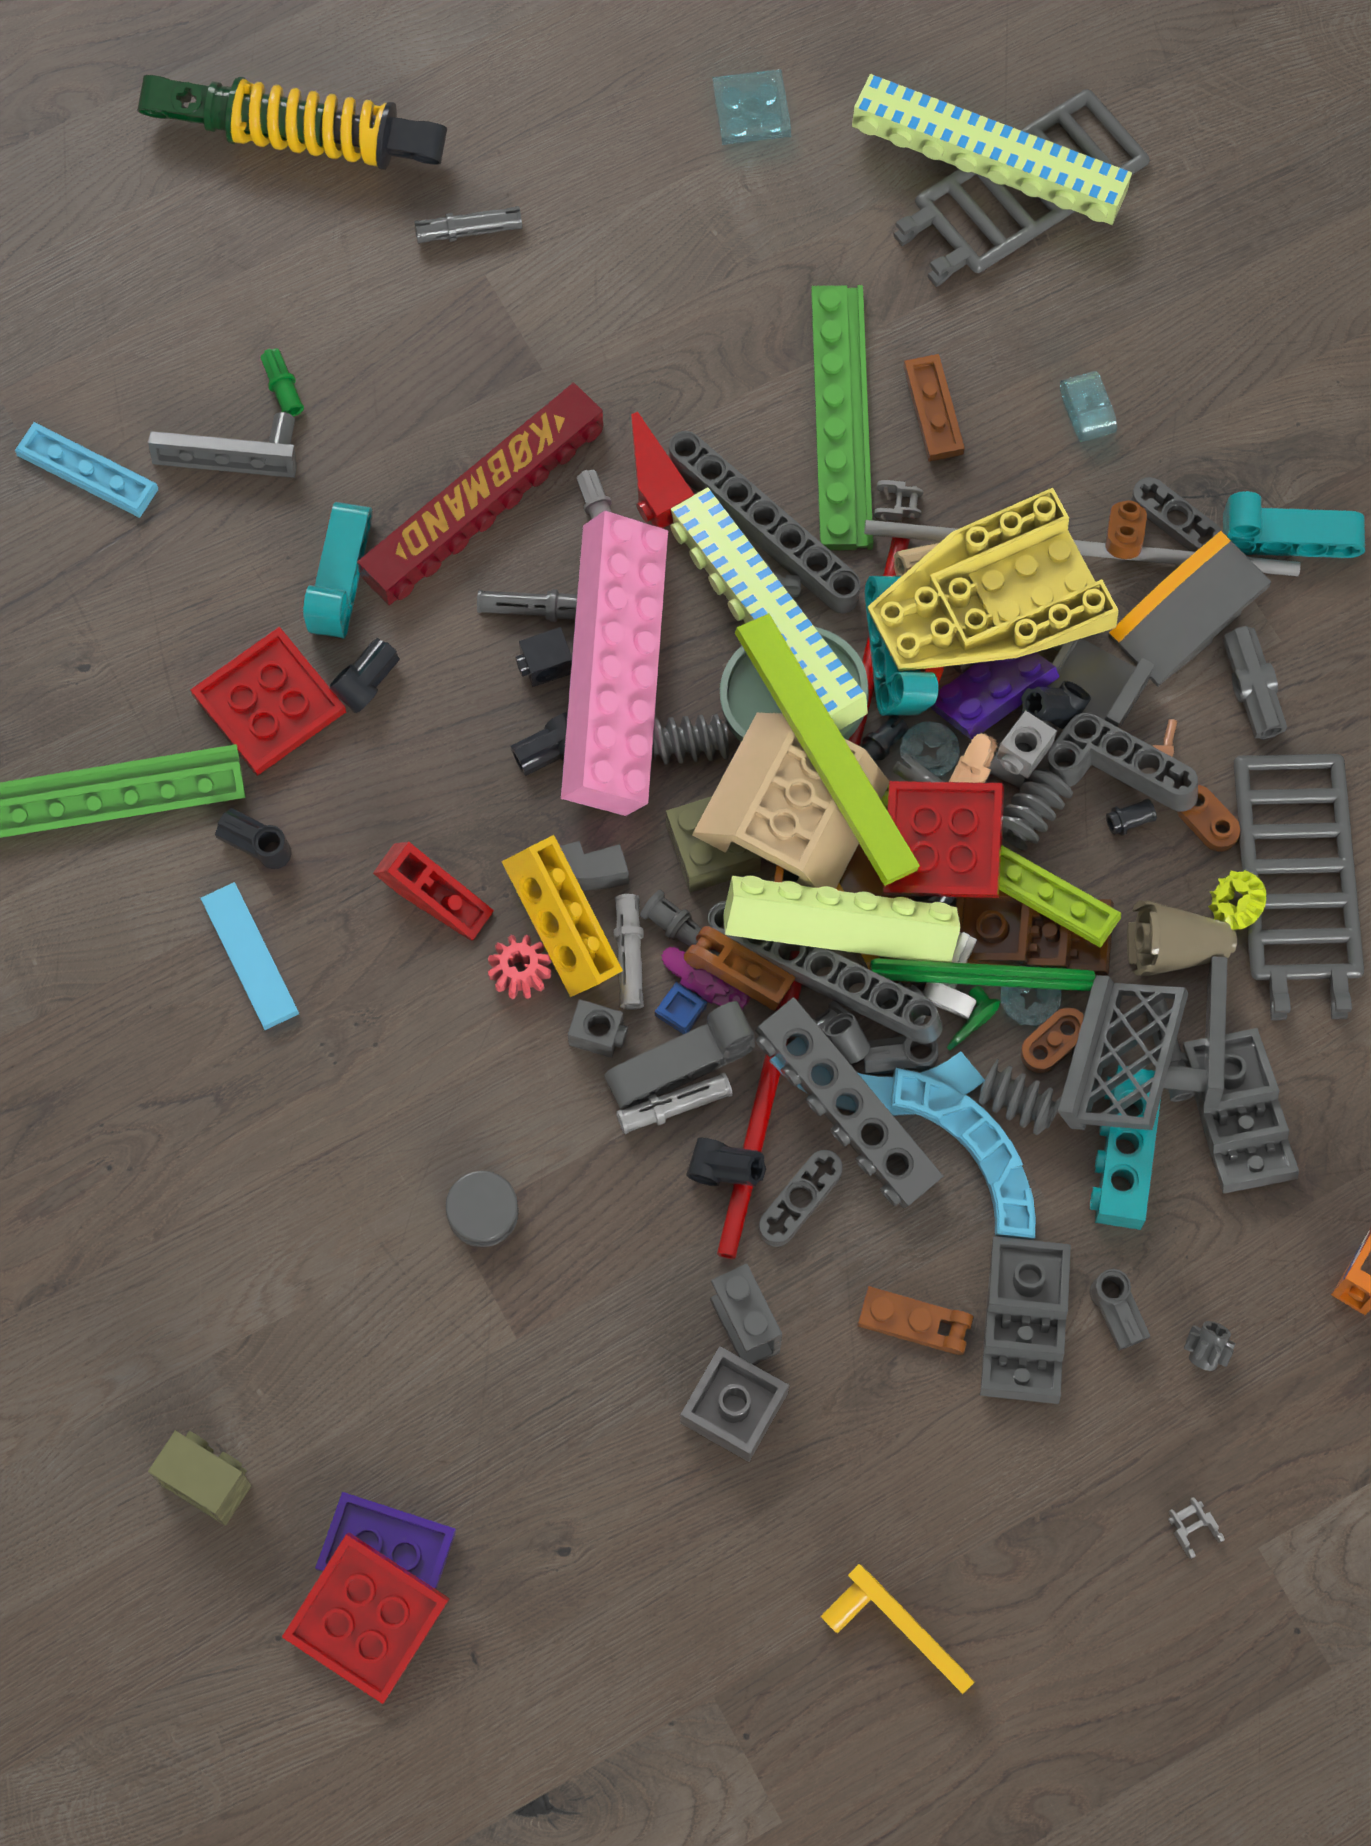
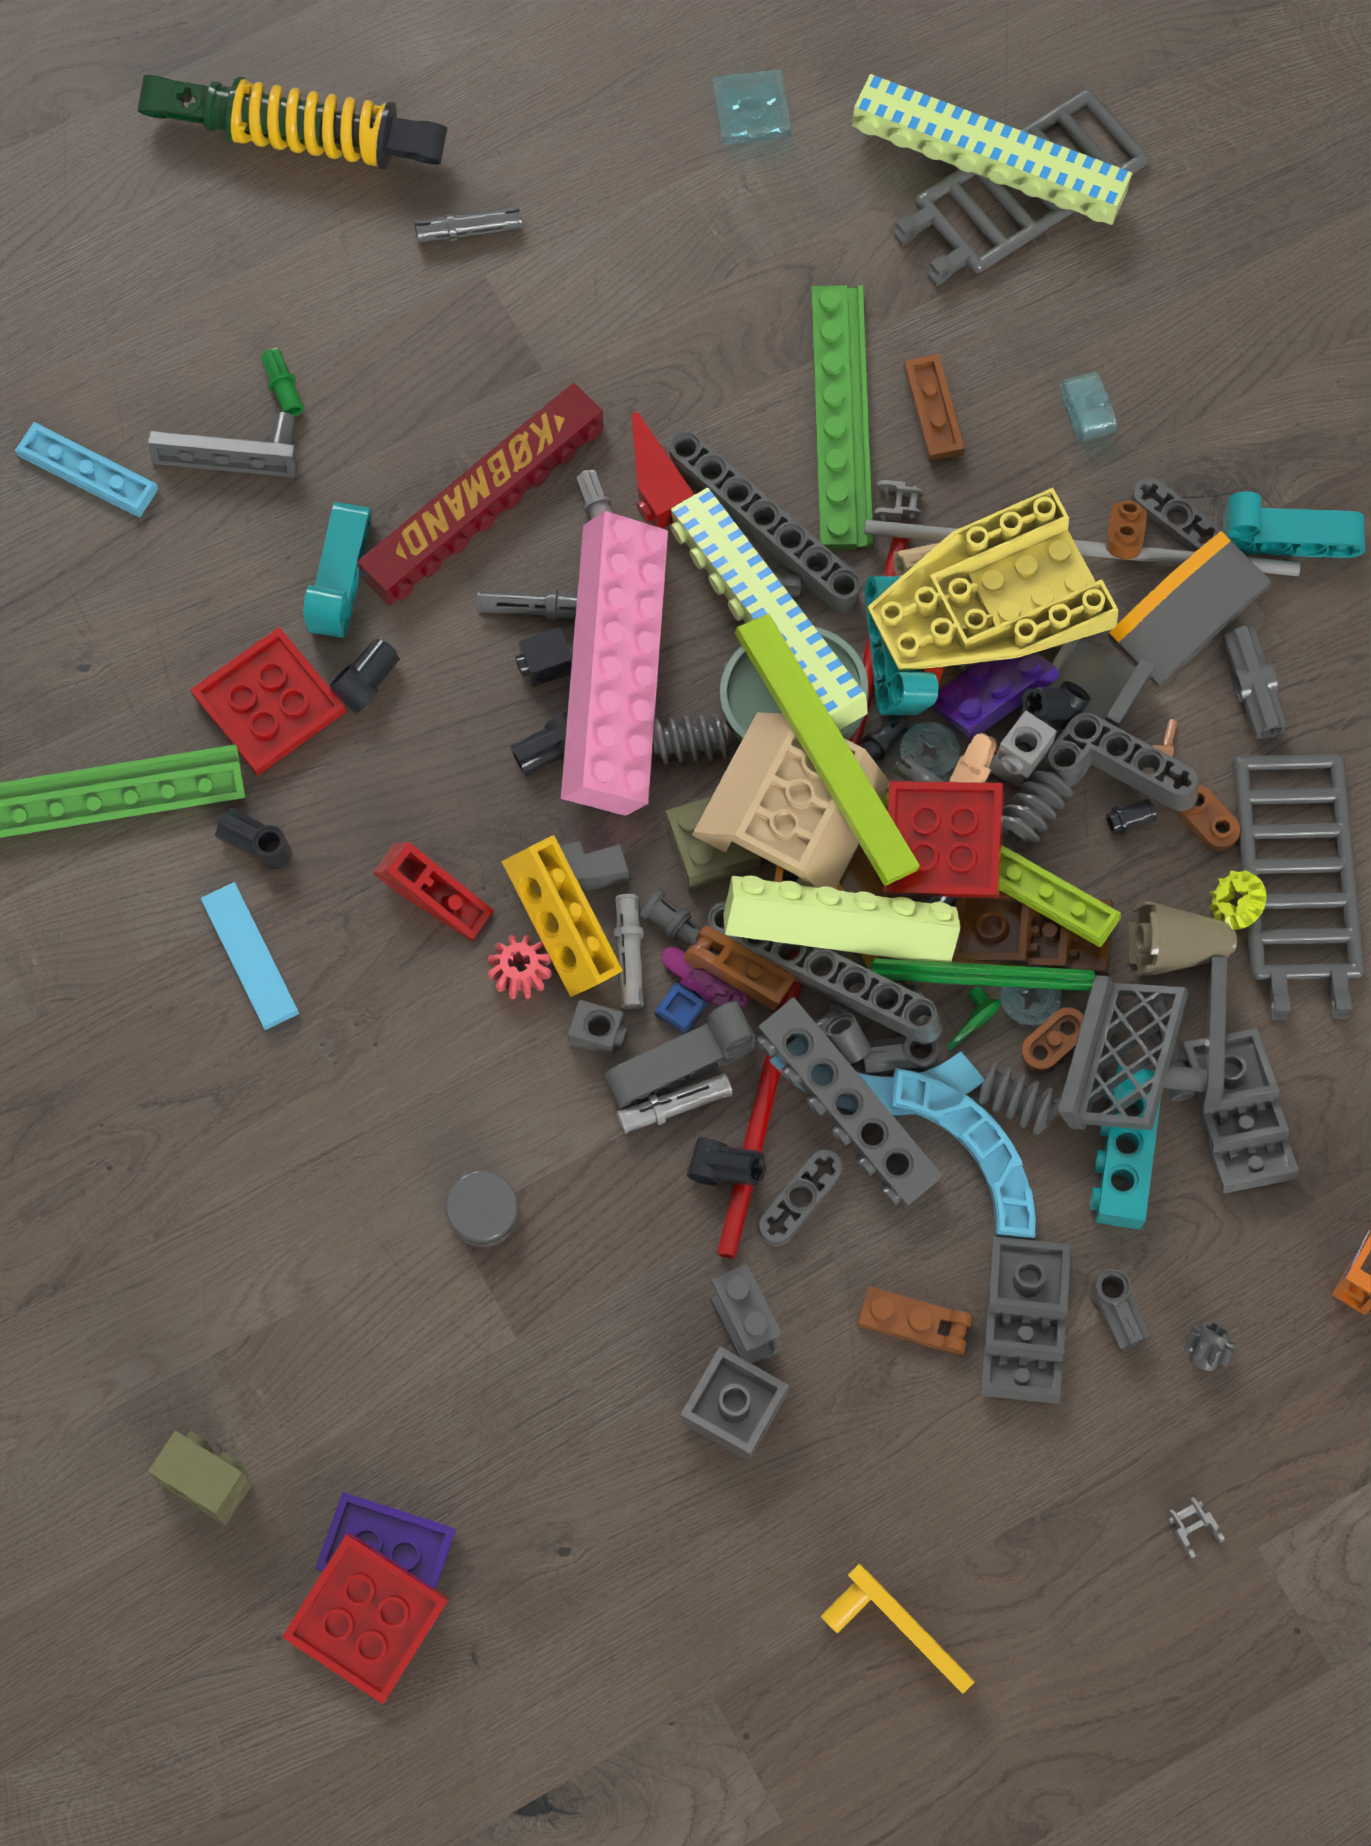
white piece [922,932,977,1019] -> none

